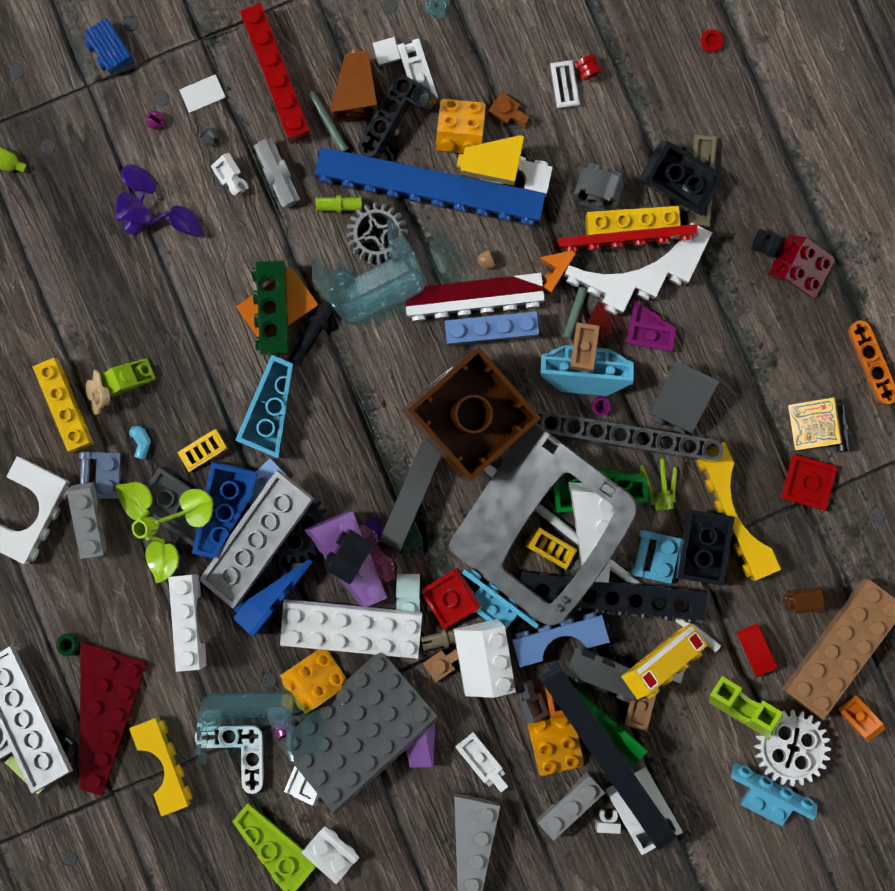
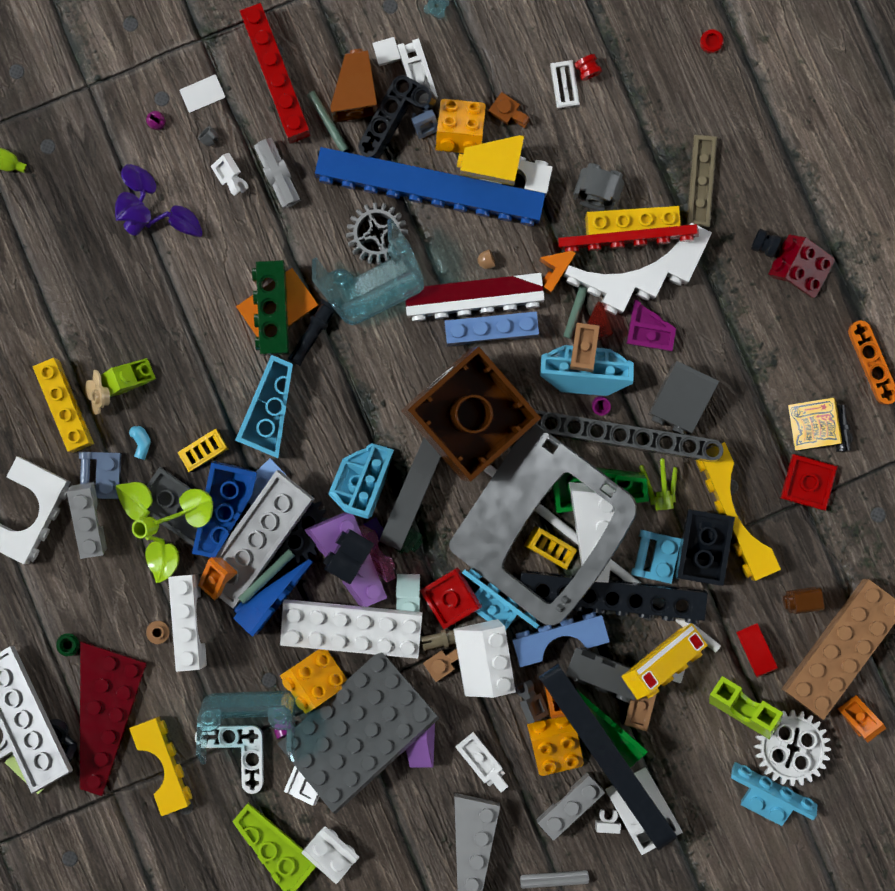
blue brick [84,18,134,75] -> none
lime pin [316,195,362,213] -> none
black slope [638,140,725,216] -> none
none -> medium nougat plate [146,621,170,644]
none -> orange slope [198,557,237,600]
none -> sand green bar [238,549,295,604]
none -> medium azure wedge [329,443,394,519]
none -> sand blue tile [411,109,438,139]
none -> light grey axle [520,870,589,889]

